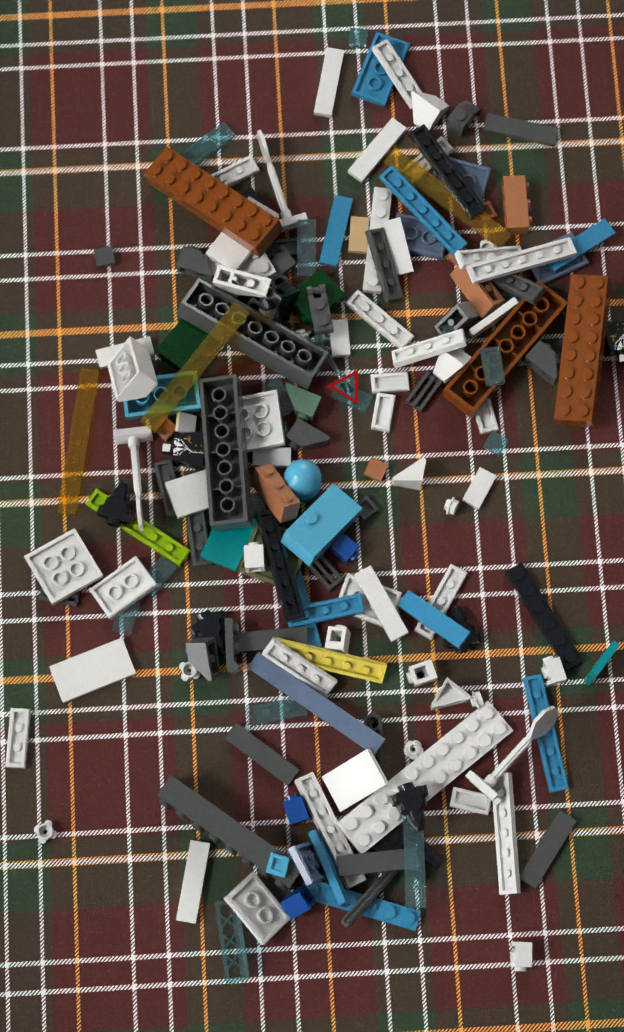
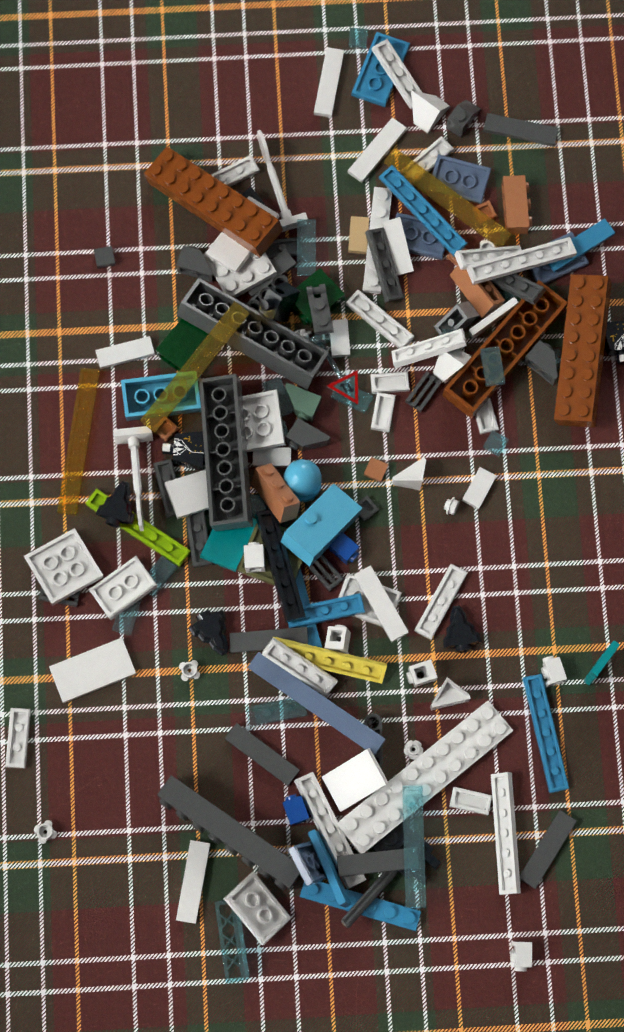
white slope [107,337,158,402] -> none
white tile [175,412,197,433] -> none
clear light blue tile [181,122,235,165] -> none
slope [185,637,221,681] -> none
white slope [212,265,272,298] -> none
dark grey plate [225,618,240,675] -> none
medium azure tile [266,852,291,878] -> none
blue brick [280,884,316,919] -> none
dark azure tile [319,195,353,268] -> none
black rock [388,782,429,832] -> none
dark azure tile [397,590,471,649] -> none
black tile [408,124,487,220] -> none
white piece [465,706,559,806] -> none
white plate [470,691,484,709] -> none
black plate [505,562,583,671] -> none

